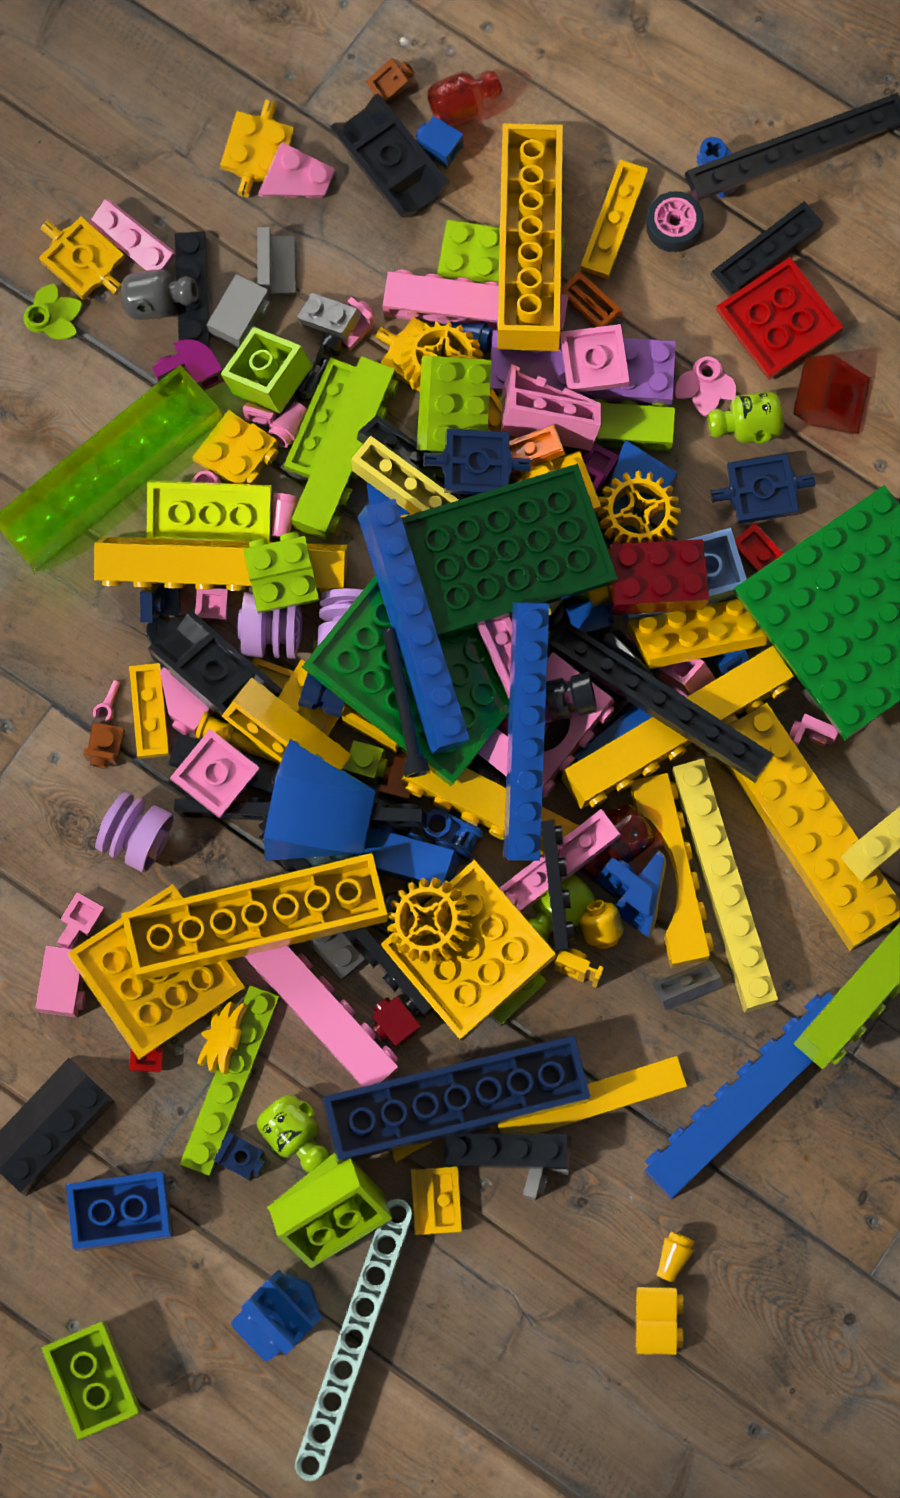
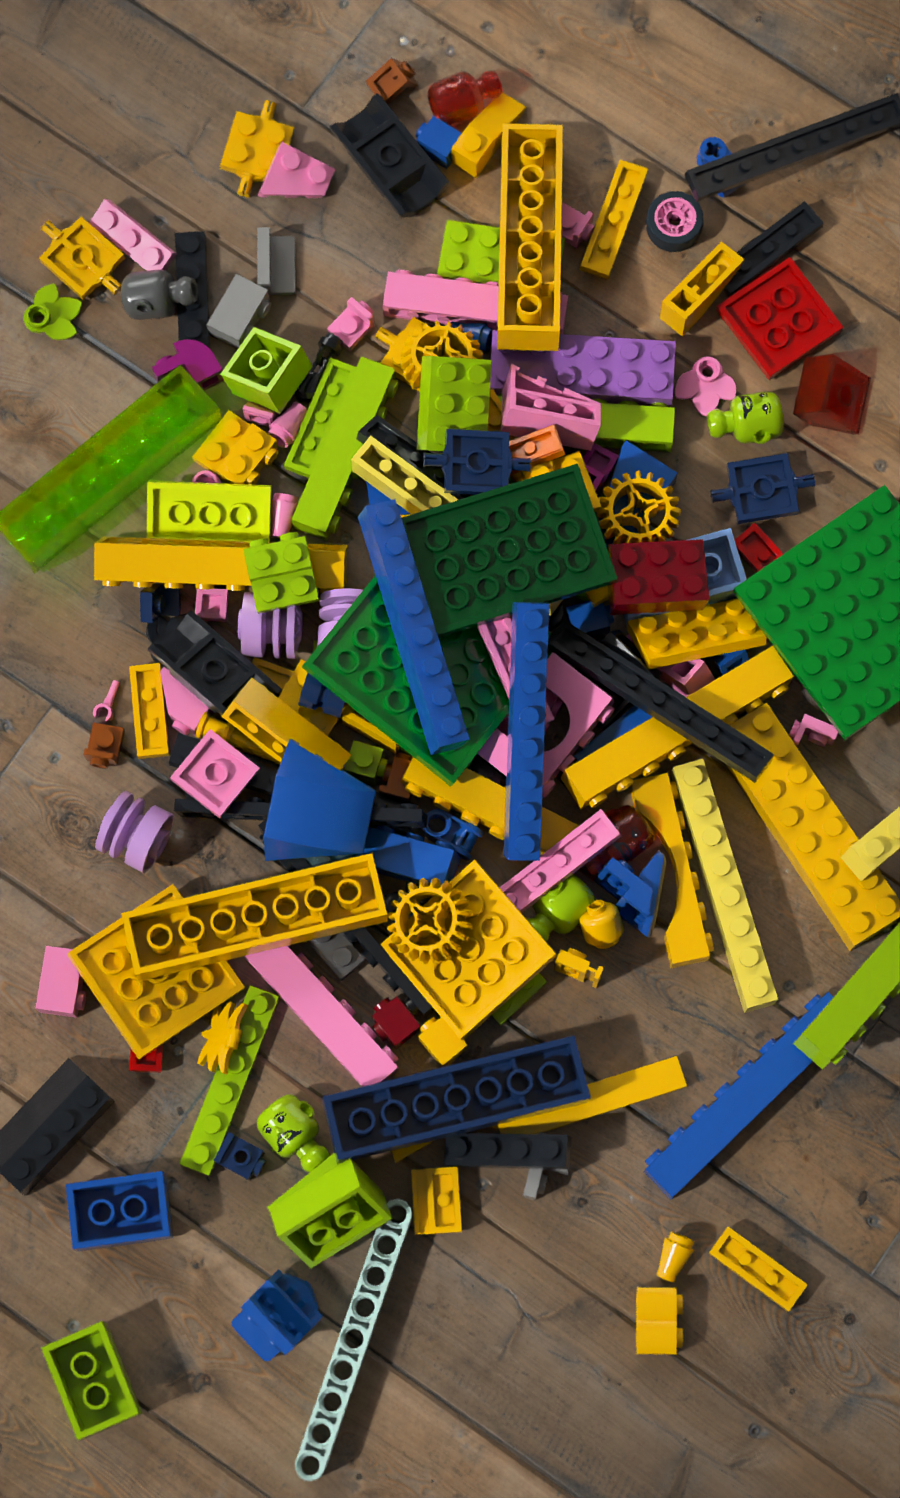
bright pink plate [57,893,105,949] -> none
flat silver plate [296,293,362,340] -> none
black piece [383,627,430,778] -> none
black plate [541,819,575,950] -> none
black wheel [546,672,597,721] -> none
orange tile [560,270,623,328] -> none
bright pink plate [560,324,630,393] -> none
flat silver plate [652,959,724,1011] -> none
none -> yellow brick [418,1017,468,1067]
none -> yellow slope [451,92,526,178]
none -> bright pink bracket [561,202,595,248]
none -> yellow slope [660,241,745,337]
none -> yellow plate [708,1227,807,1312]

